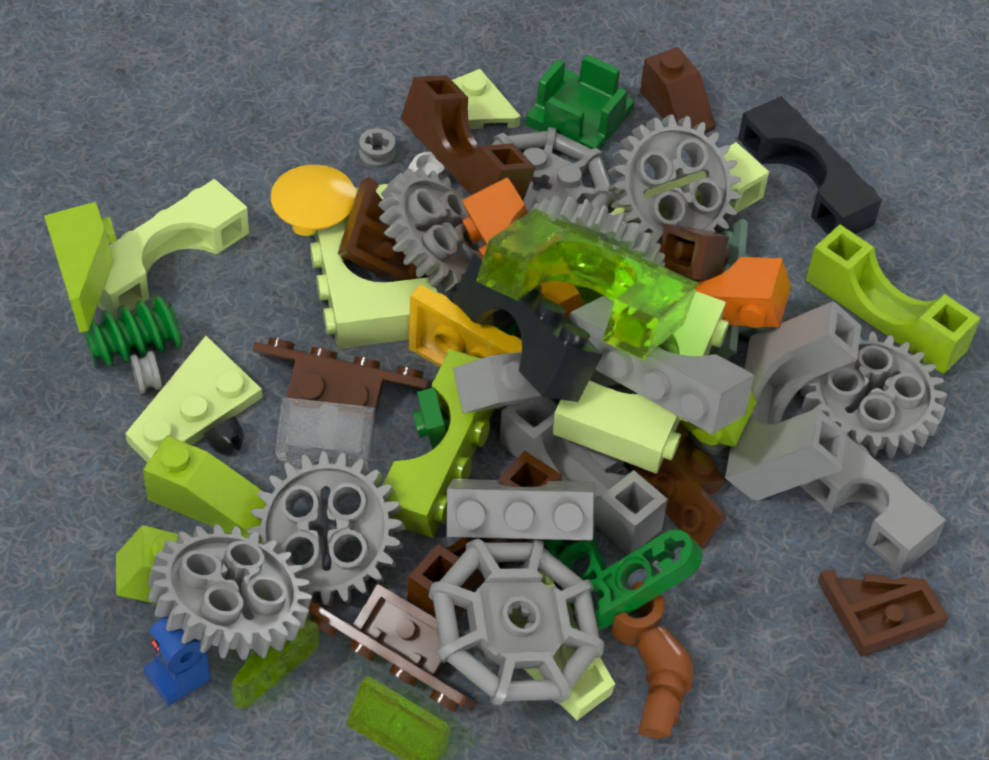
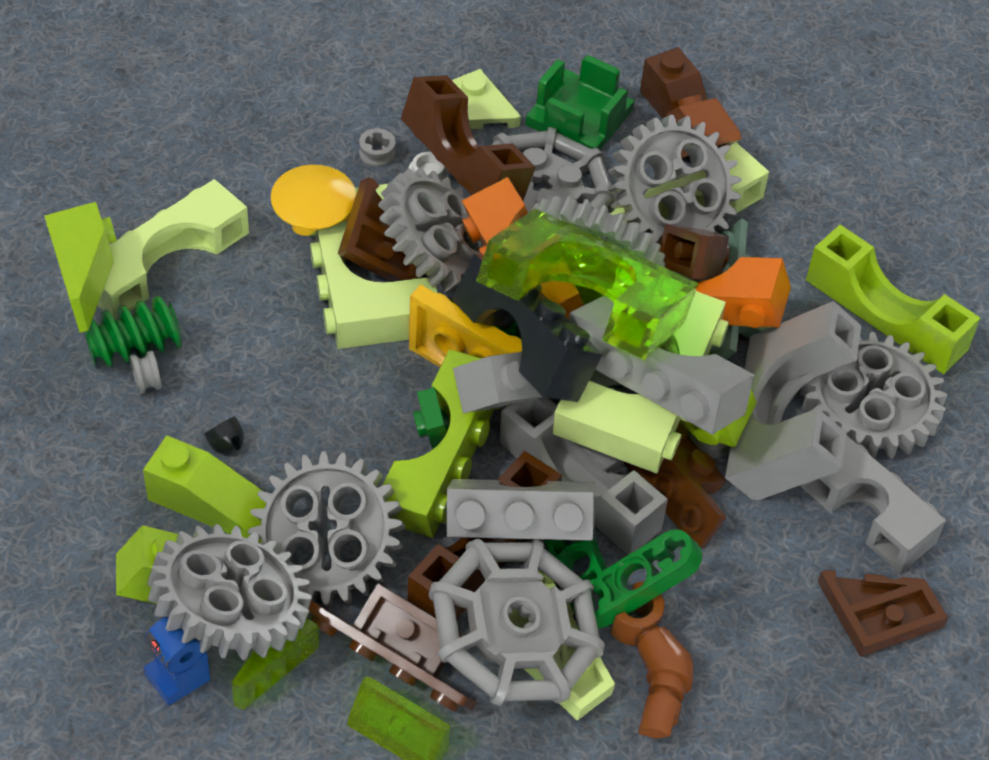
yellowish green wing [125,336,262,463] -> none
reddish brown bracket [252,337,432,424] -> none
clear brick [275,397,377,471] -> none
black arch [738,96,882,235] -> none
none -> dark orange slope [666,95,742,159]

